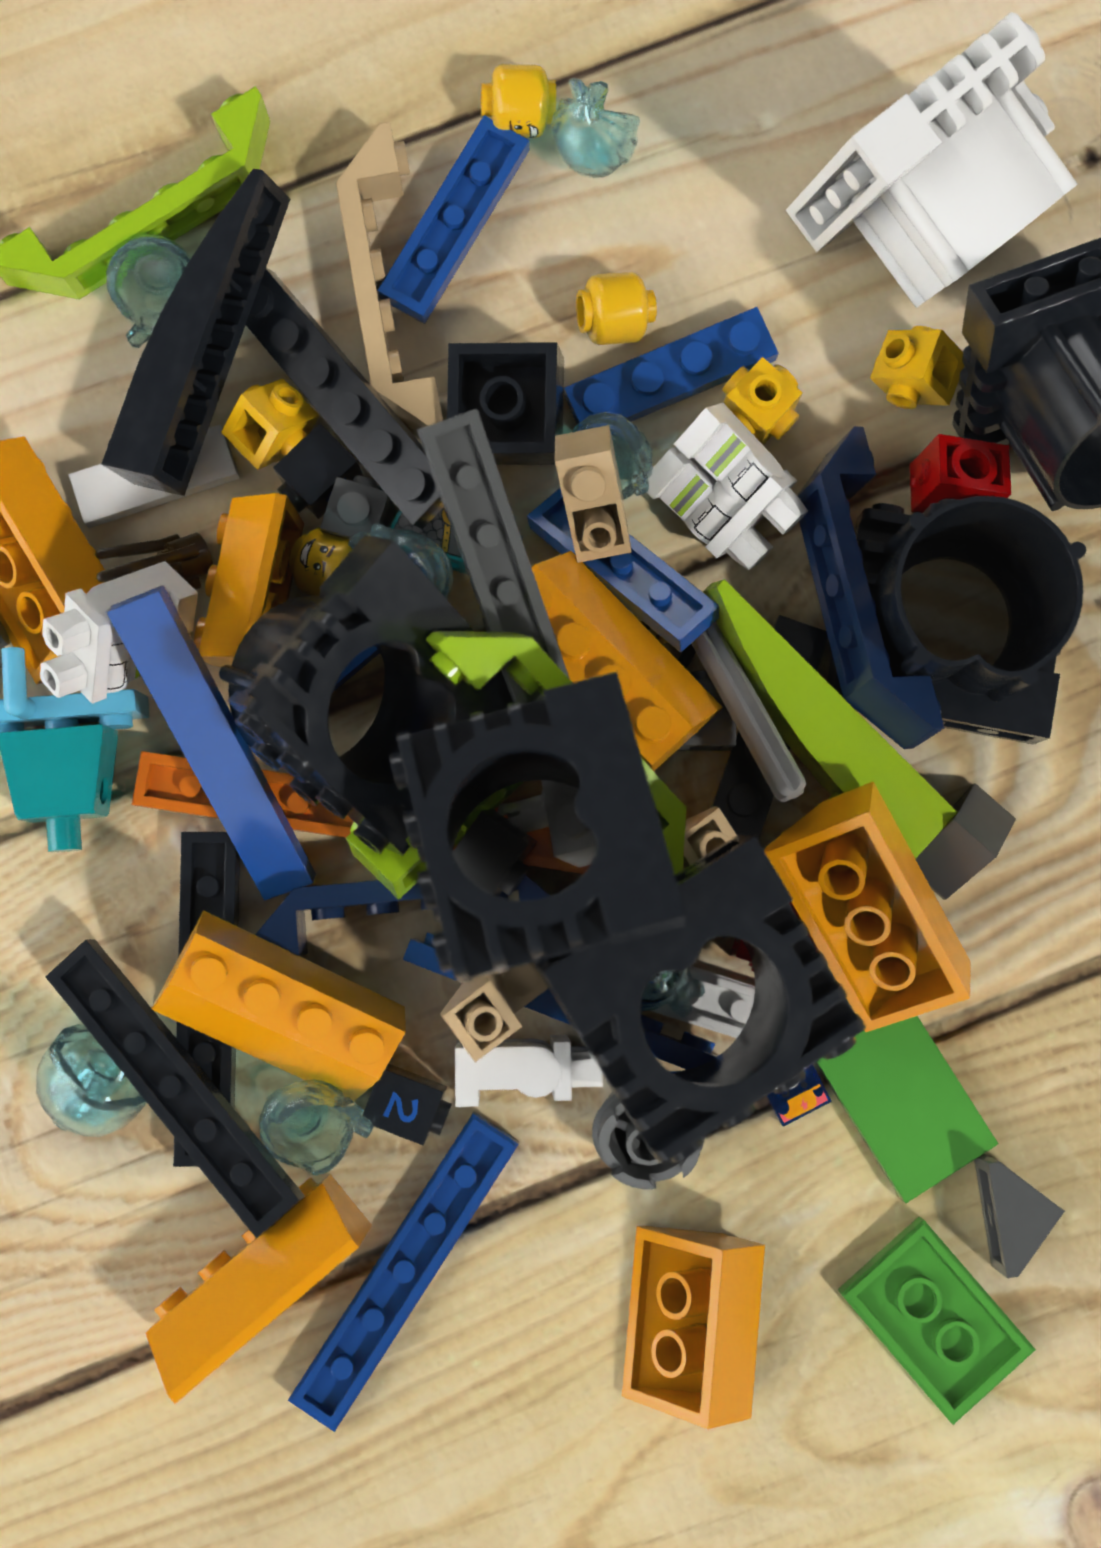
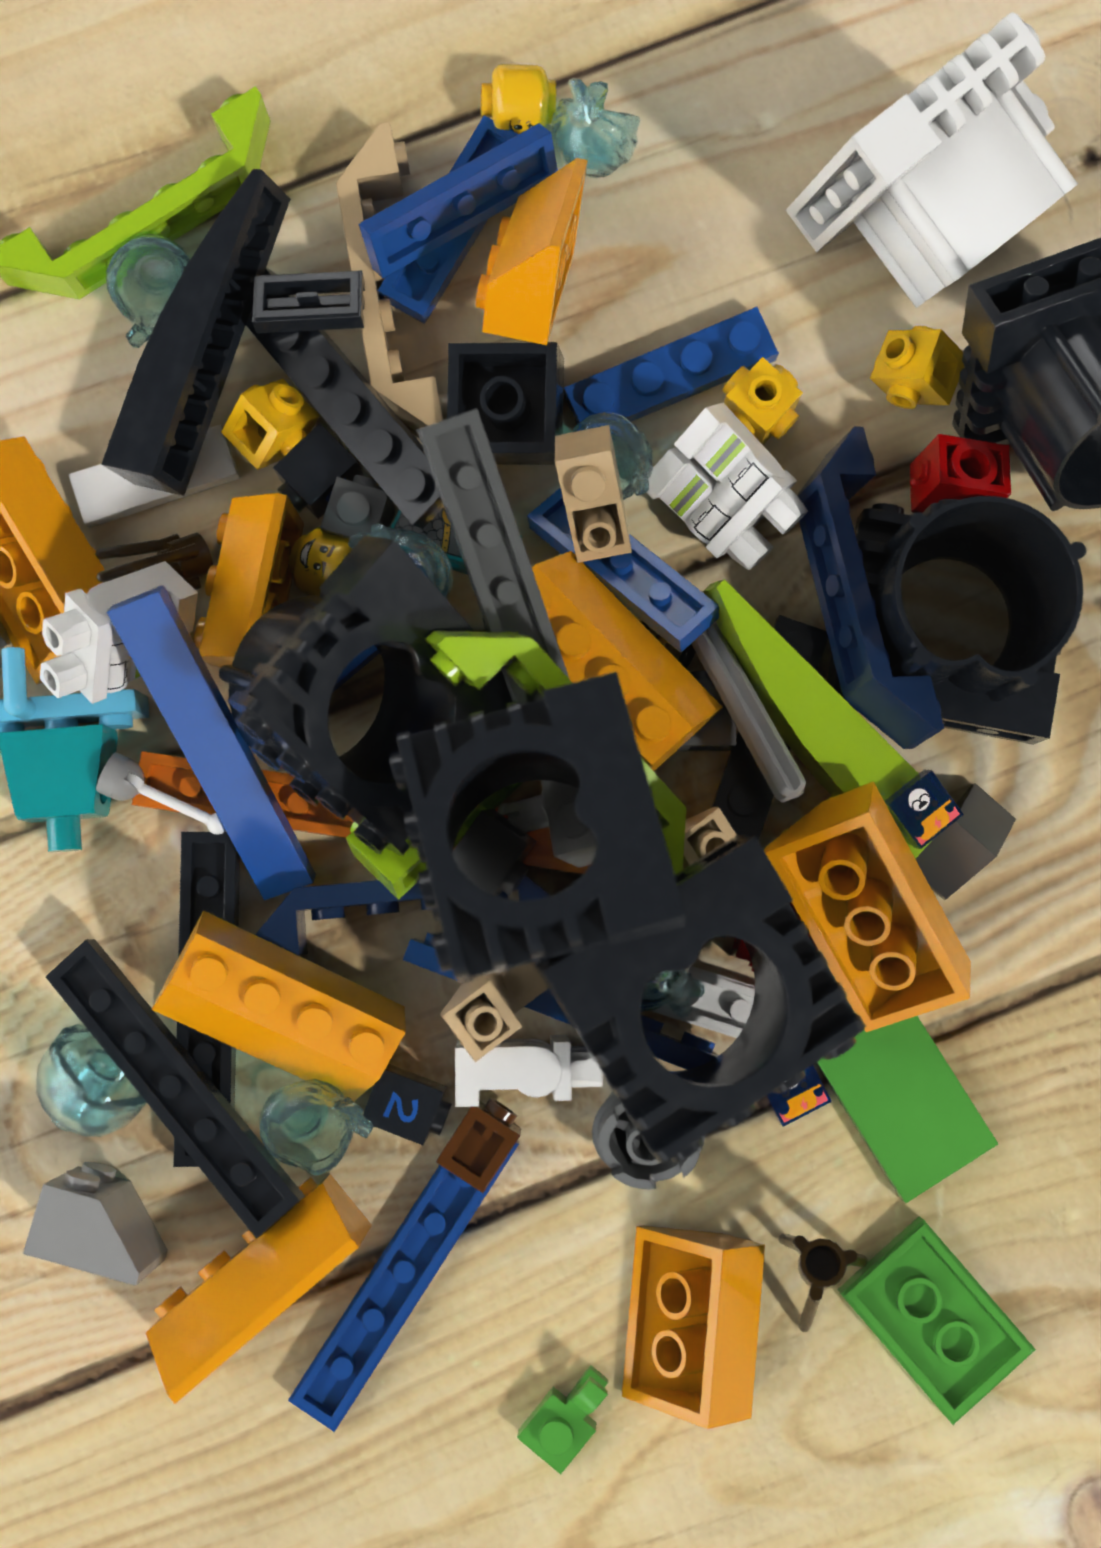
yellow head [576,272,657,345] -> none
dark grey slope [974,1154,1065,1278] -> none
none -> light grey slope [23,1162,168,1286]
none -> hinge [96,752,226,835]
none -> black tile [252,270,365,333]
none -> blue plate [359,123,558,278]
none -> reddish brown bracket [436,1098,521,1193]
none -> light orange slope [476,158,588,345]
none -> bright green plate [517,1365,608,1475]
none -> dark brown plant [779,1234,868,1332]
none -> tile [884,769,964,849]

